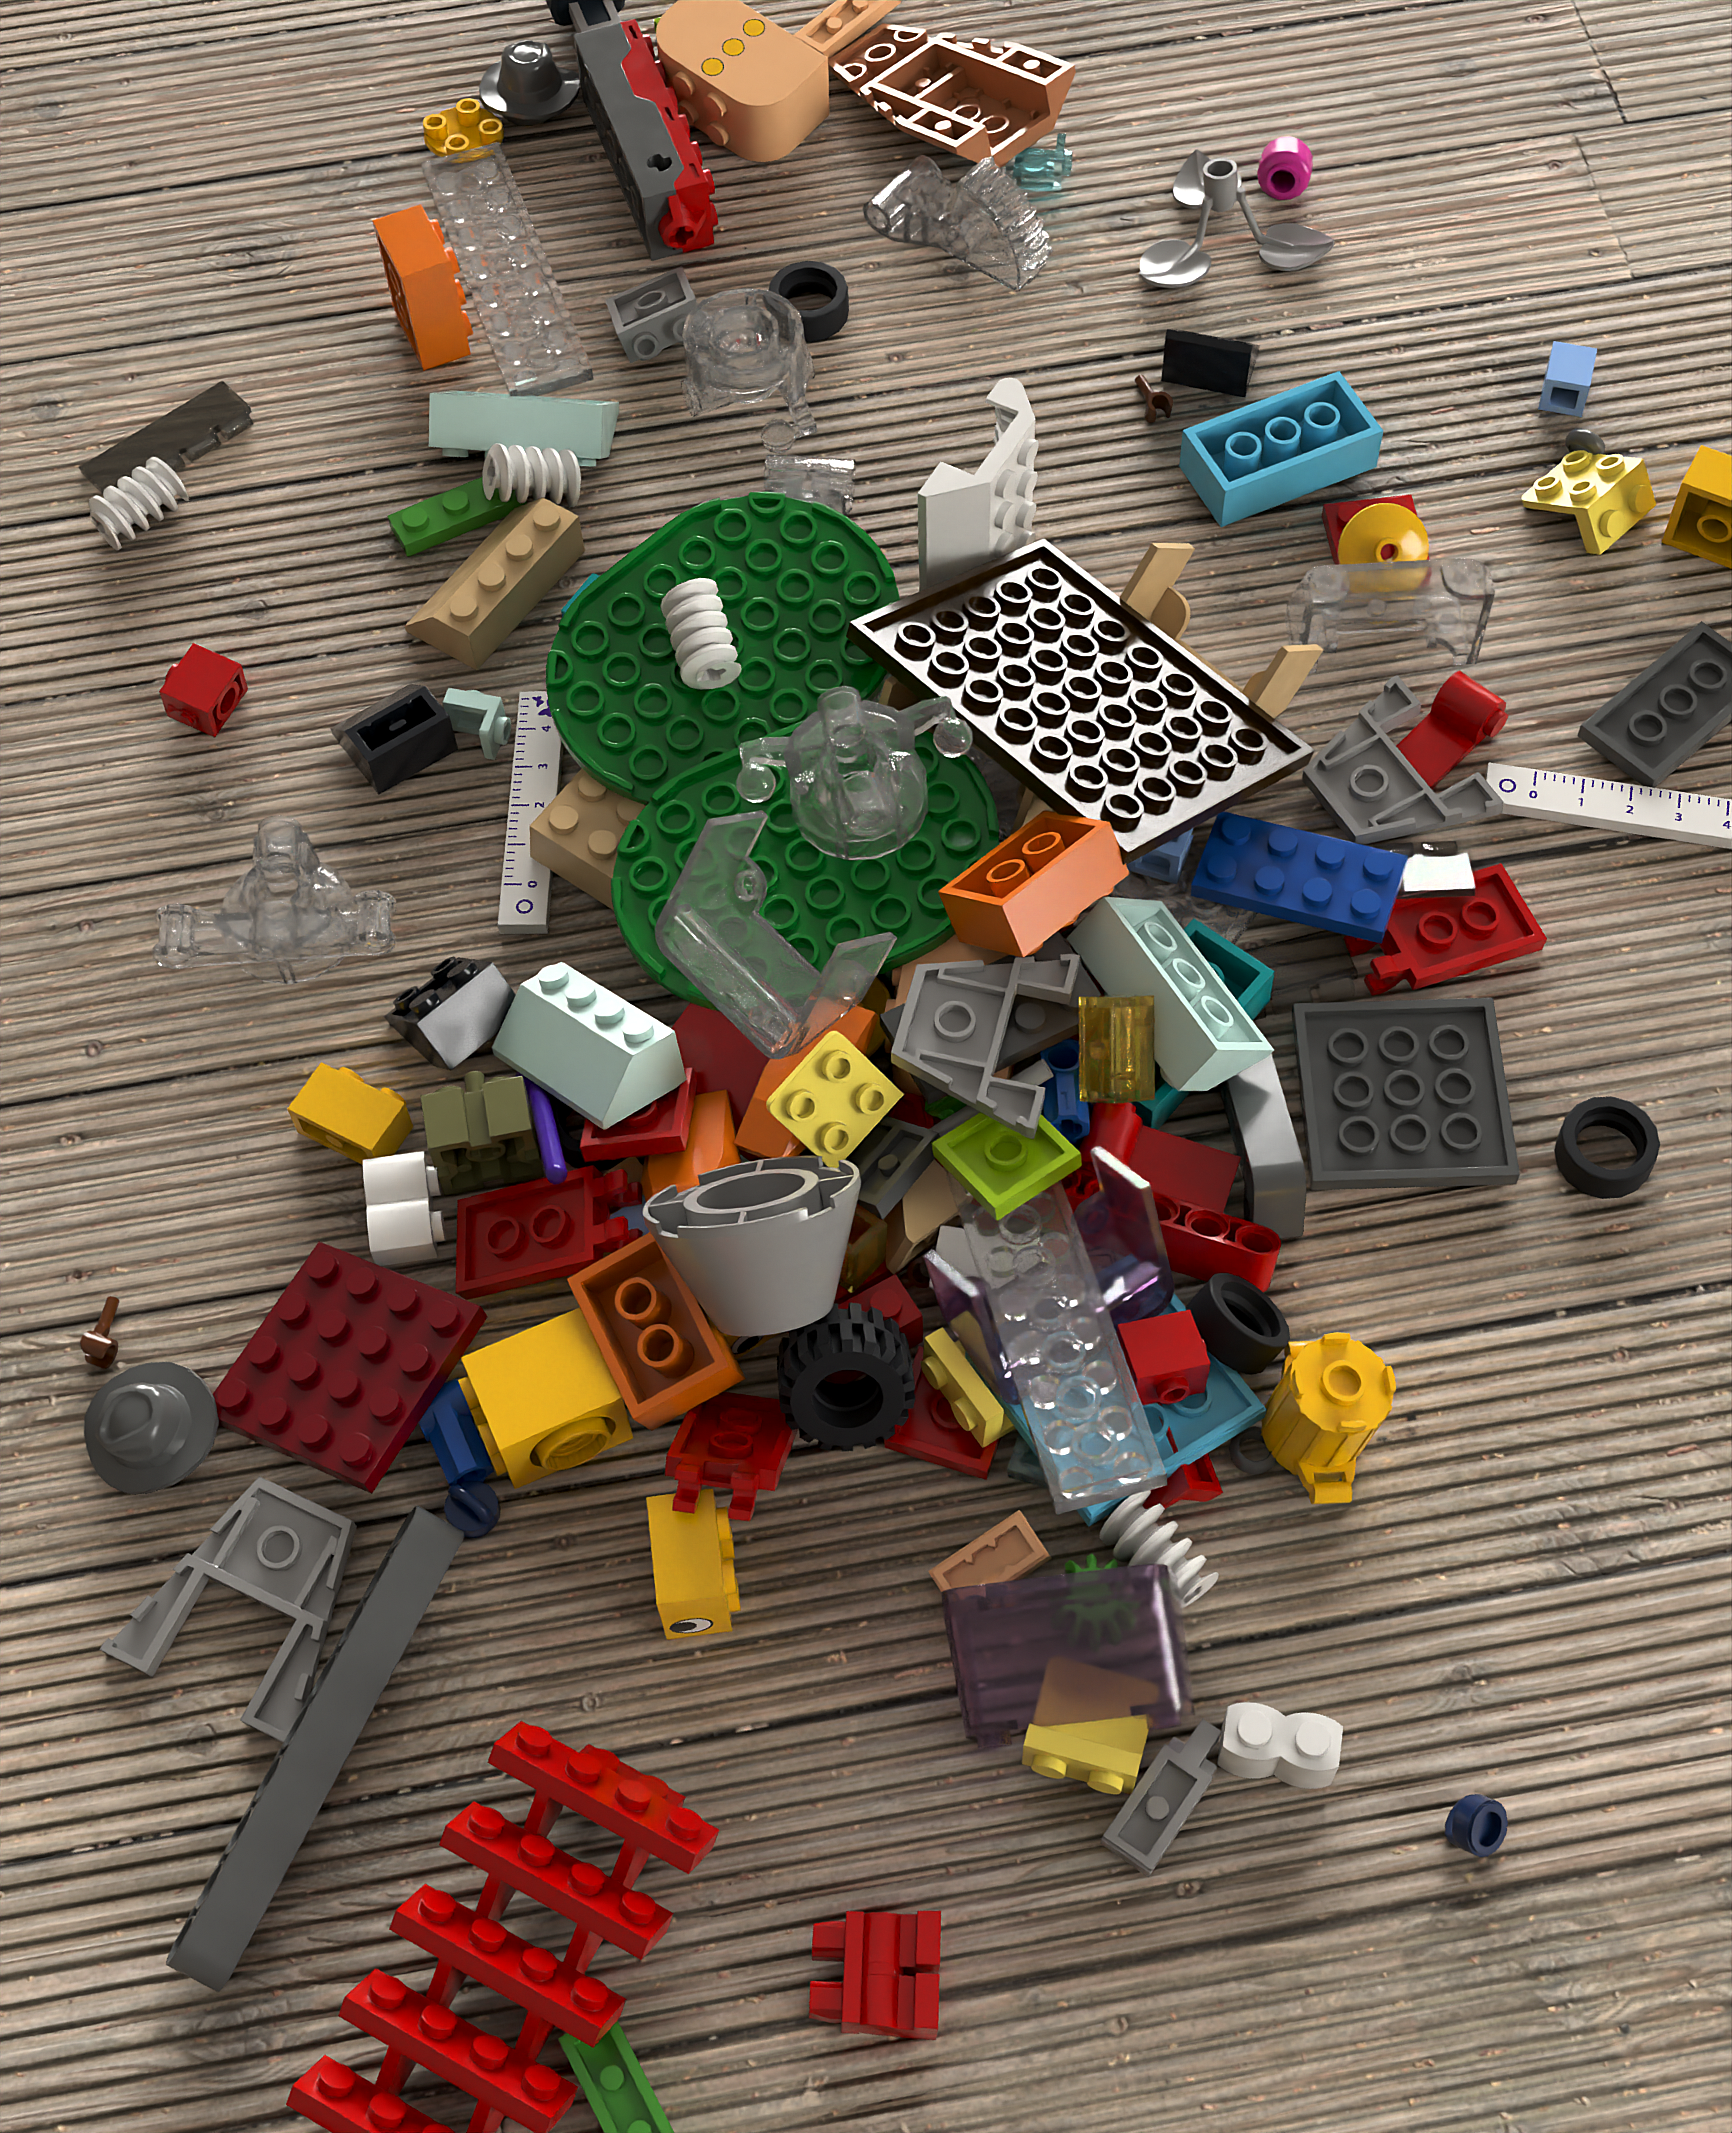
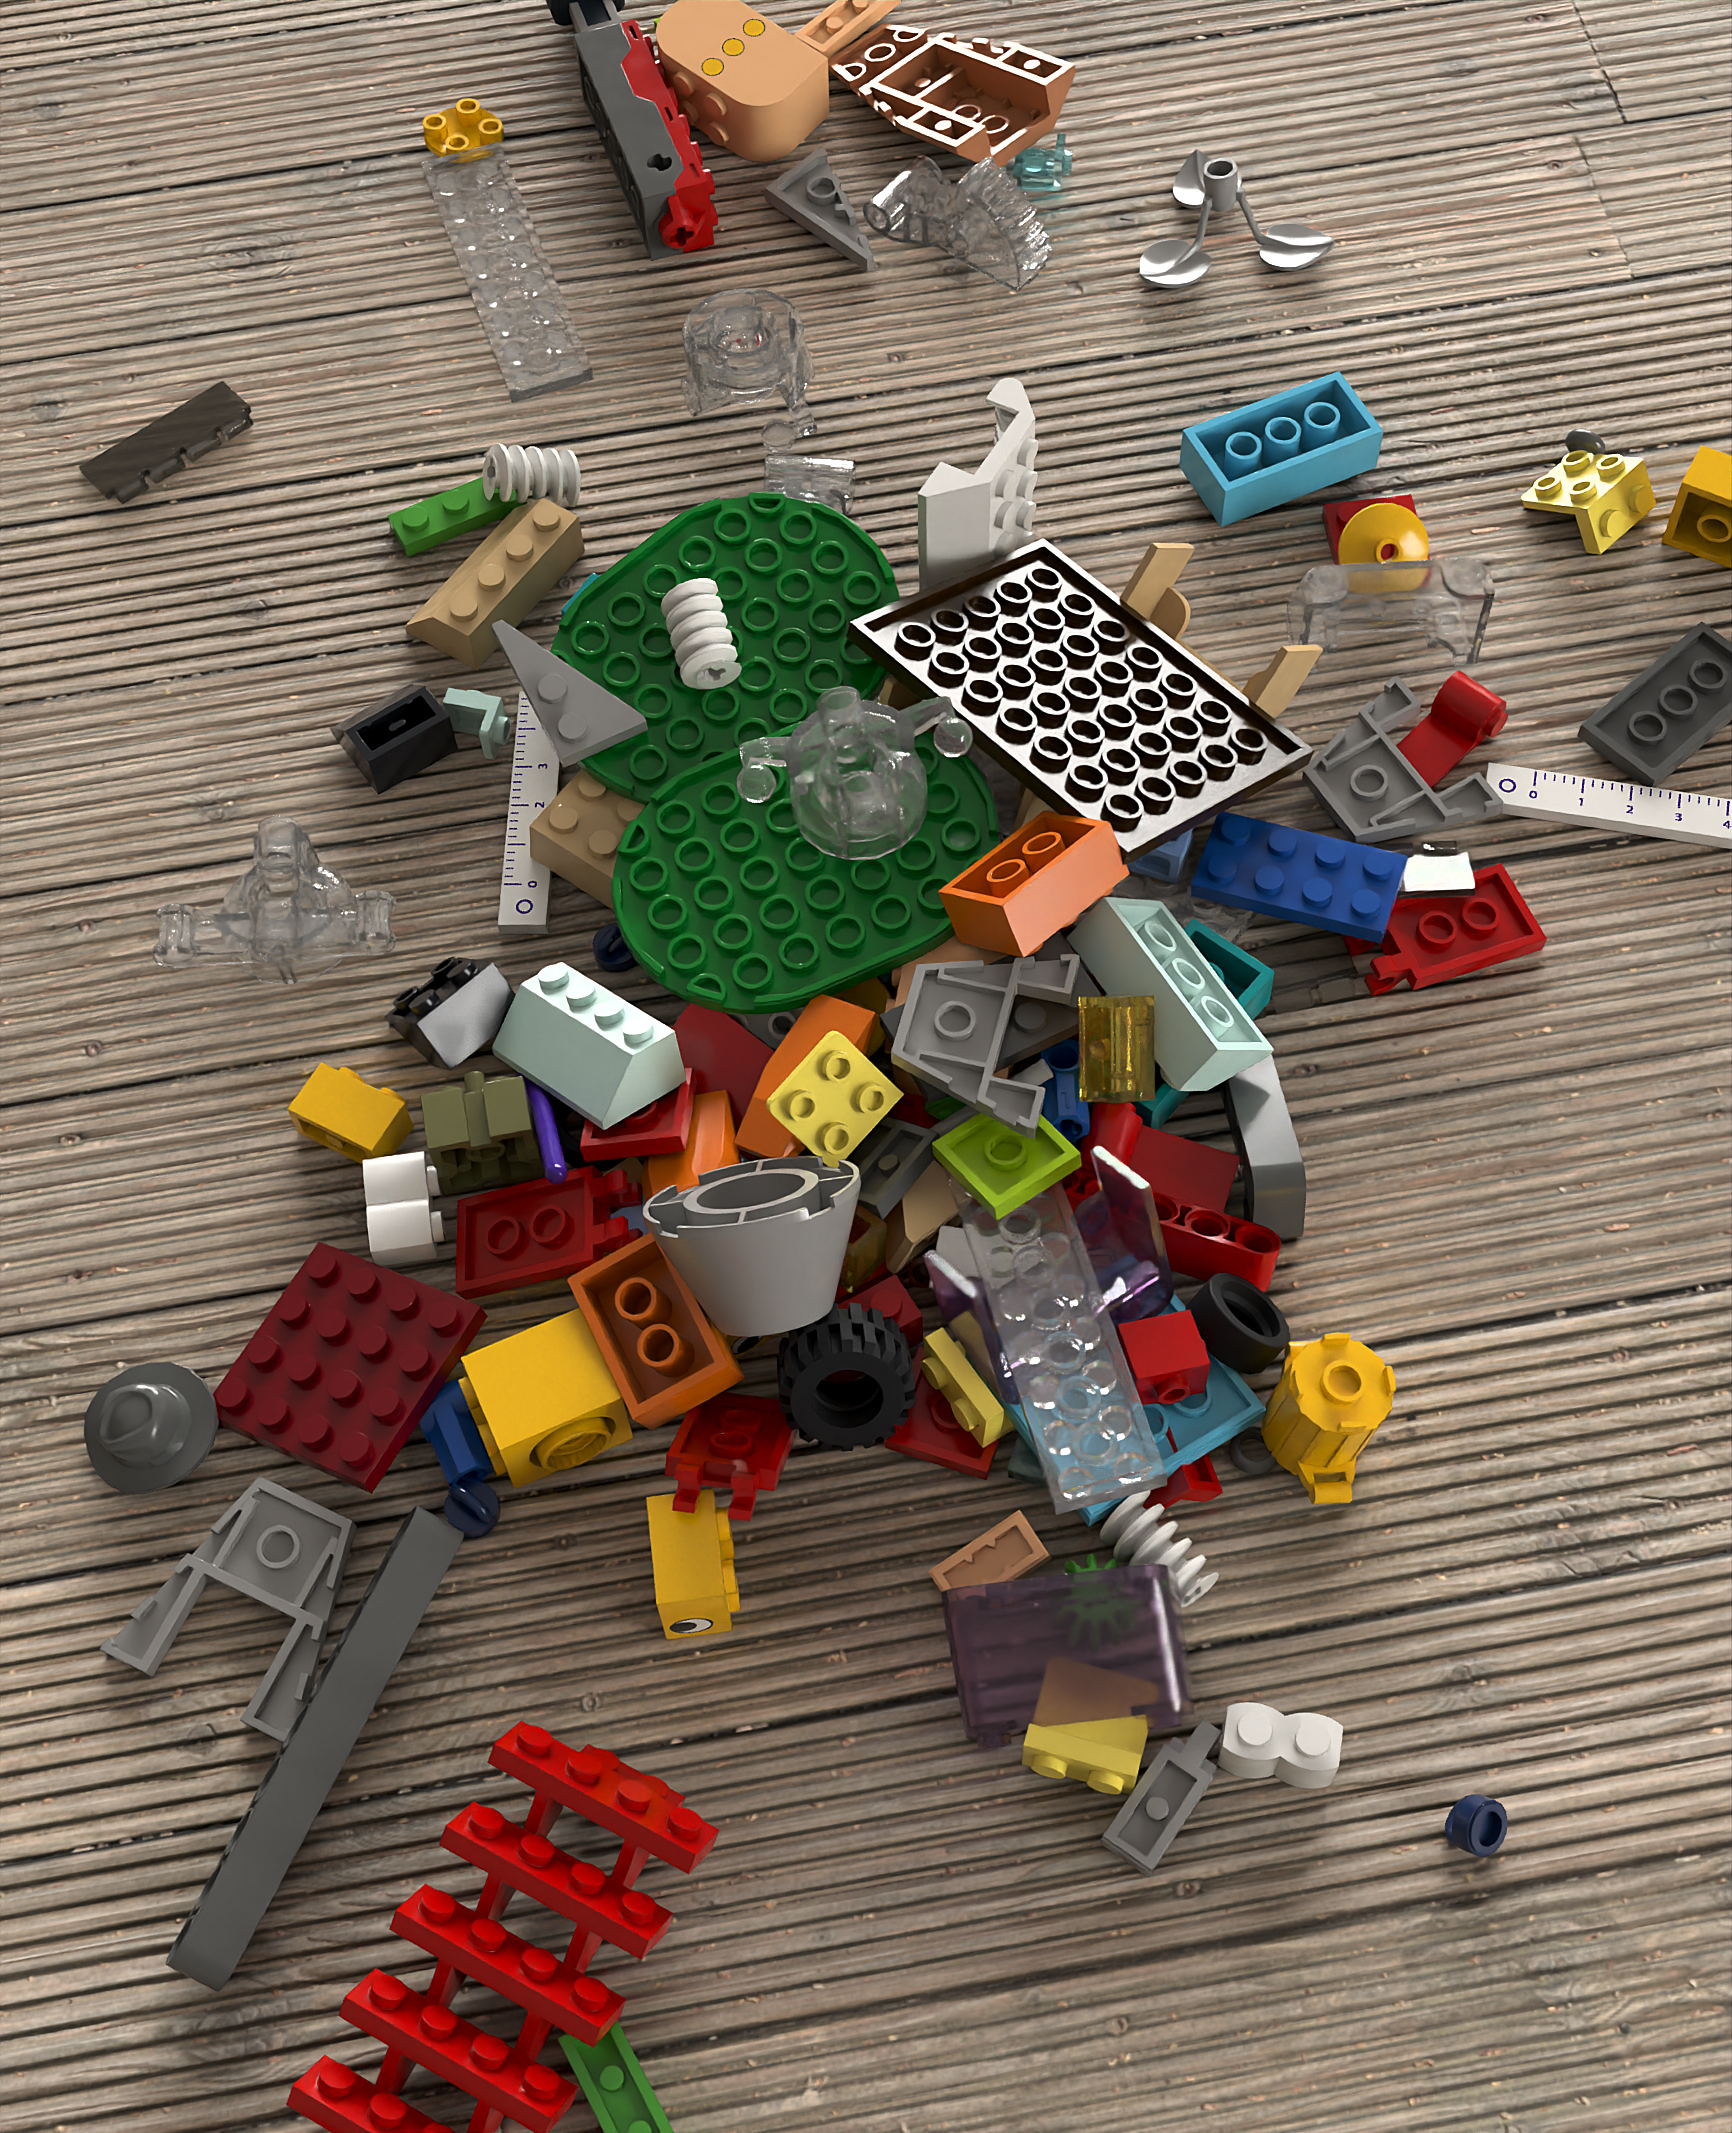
reddish brown hand [80,1296,120,1369] -> none
white piece [89,457,189,550] -> none
red head [159,643,248,738] -> none
orange brick [372,204,473,371] -> none
light aqua slope [429,390,619,467] -> none
dark grey hat [479,40,580,126] -> none
light grey plate [605,266,708,363] -> none
clear windscreen [655,810,897,1059] -> none
black tyre [768,261,849,342] -> none
red hips [809,1911,941,2040] -> none
reddish brown hand [1135,375,1173,423] -> none
black slope [1161,329,1260,397] -> none
dark pink head [1257,136,1313,200] -> none
dark grey plate [1291,998,1520,1190] -> none
light blue brick [1538,341,1597,417] -> none
black tyre [1554,1096,1660,1199] -> none
none -> light grey wing [491,620,648,768]
none -> dark blue tile [592,923,637,973]
none -> light grey wing [765,147,875,272]

